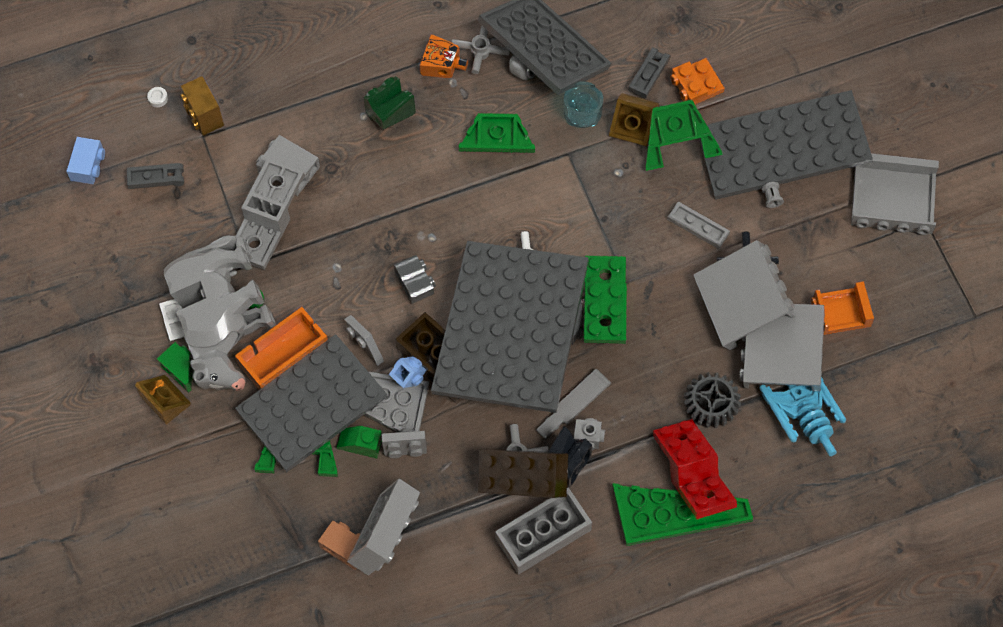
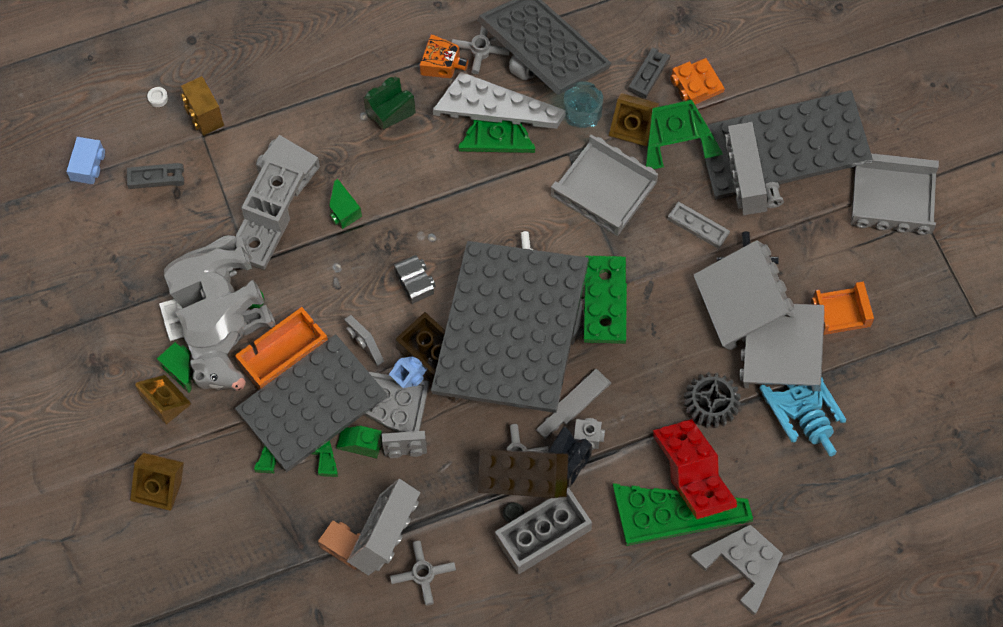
none -> pearl gold slope [130,453,184,511]
none -> green slope [329,179,362,229]
none -> light grey bar [390,541,456,606]
none -> light grey wing [433,72,566,129]
none -> pearl dark grey plate [503,502,524,523]
none -> light grey panel [551,135,658,236]
none -> light grey wing [691,525,783,615]
none -> light grey brick [725,122,767,215]

